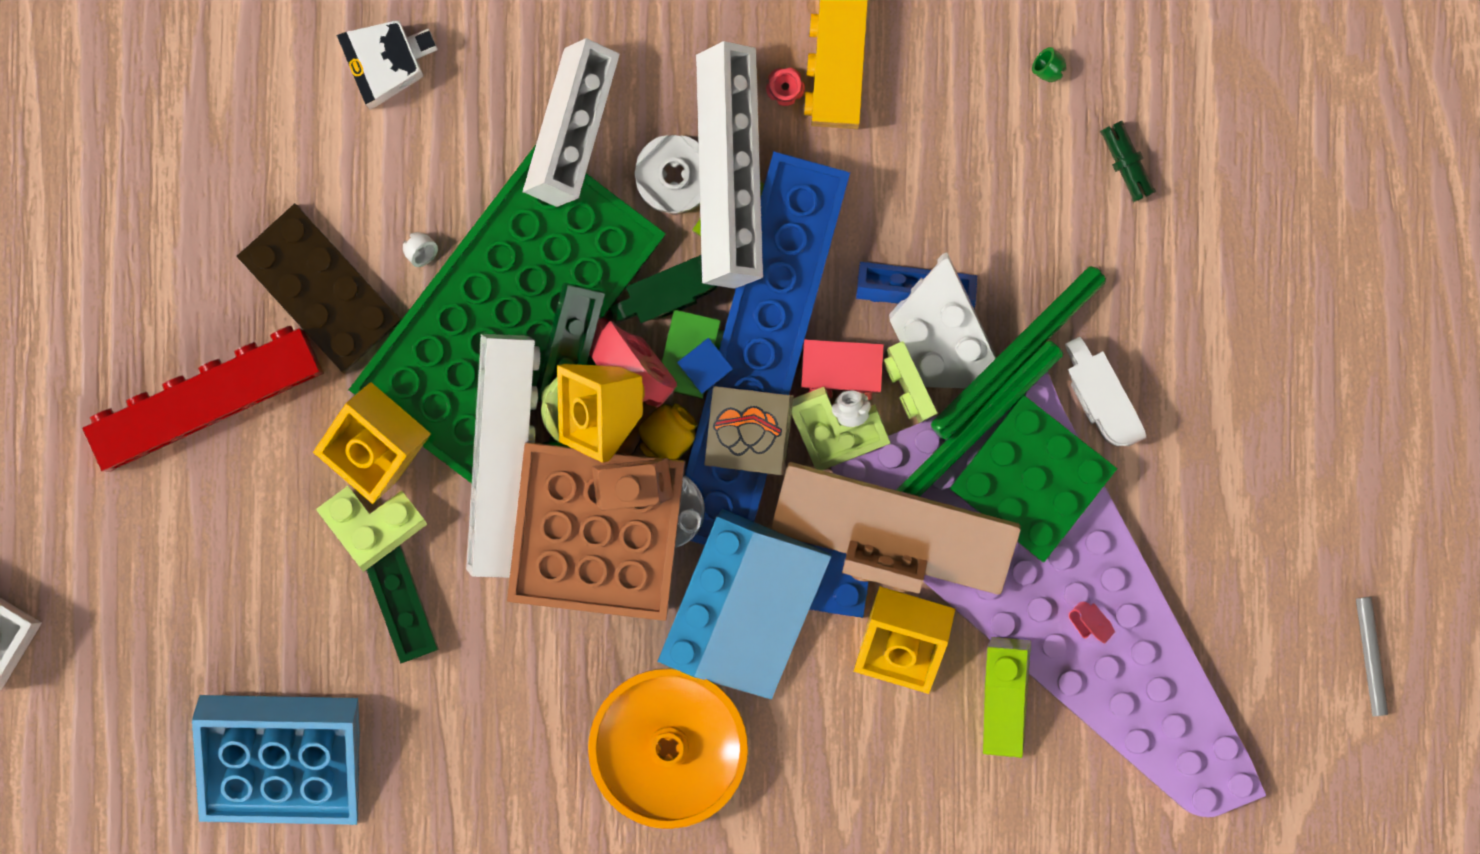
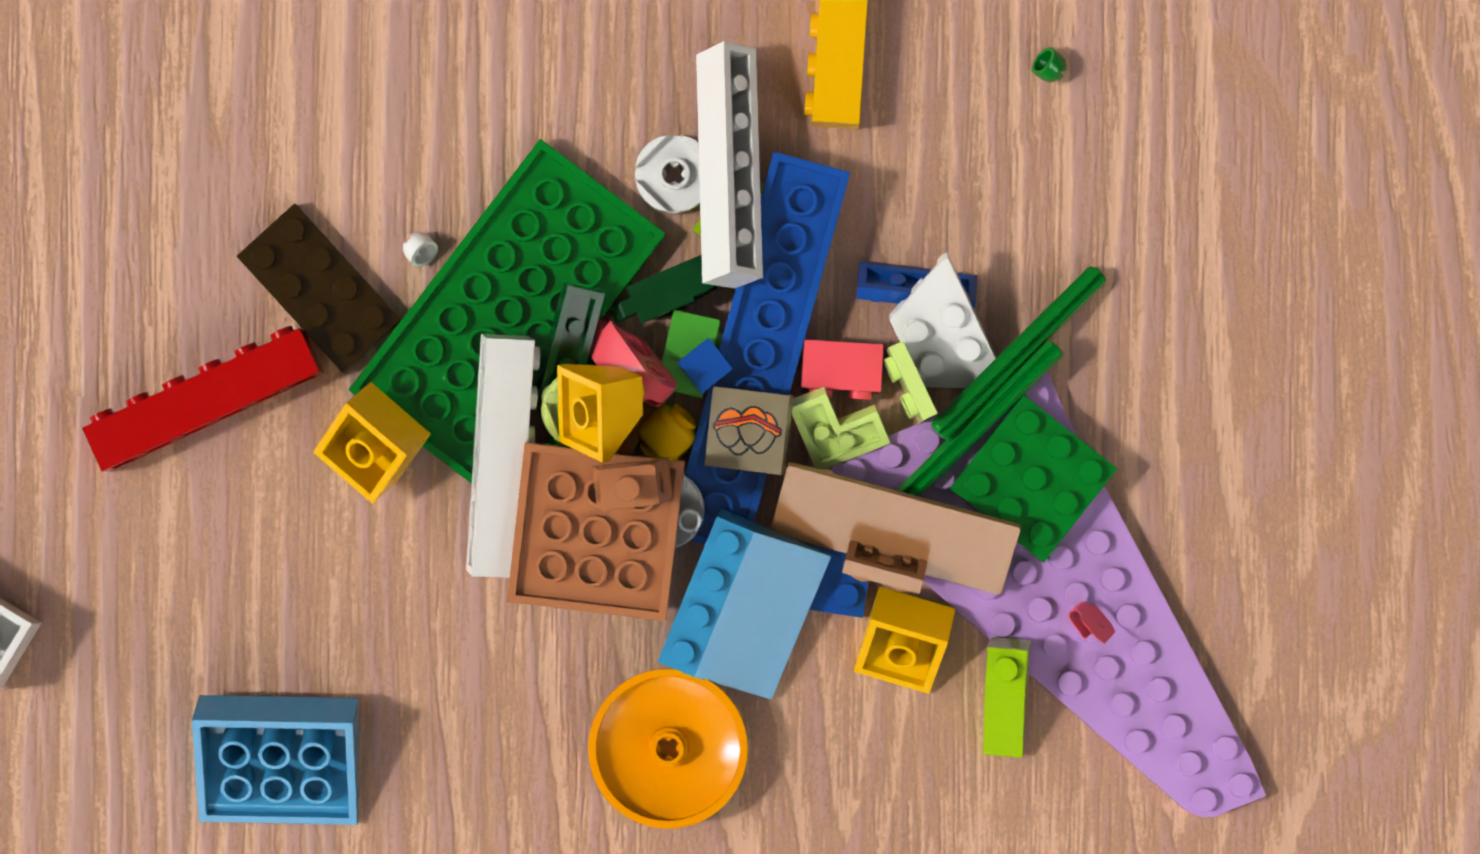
yellowish green plate [316,486,427,572] -> none
torso [336,21,438,109] -> none
dark green plate [366,544,439,664] -> none
white brick [523,38,620,207] -> none
coral plate [766,67,805,106] -> none
white plate [832,390,871,427] -> none
white piece [1065,337,1146,447] -> none
dark green pin [1100,121,1156,203] -> none
light grey bar [1356,597,1388,716] -> none

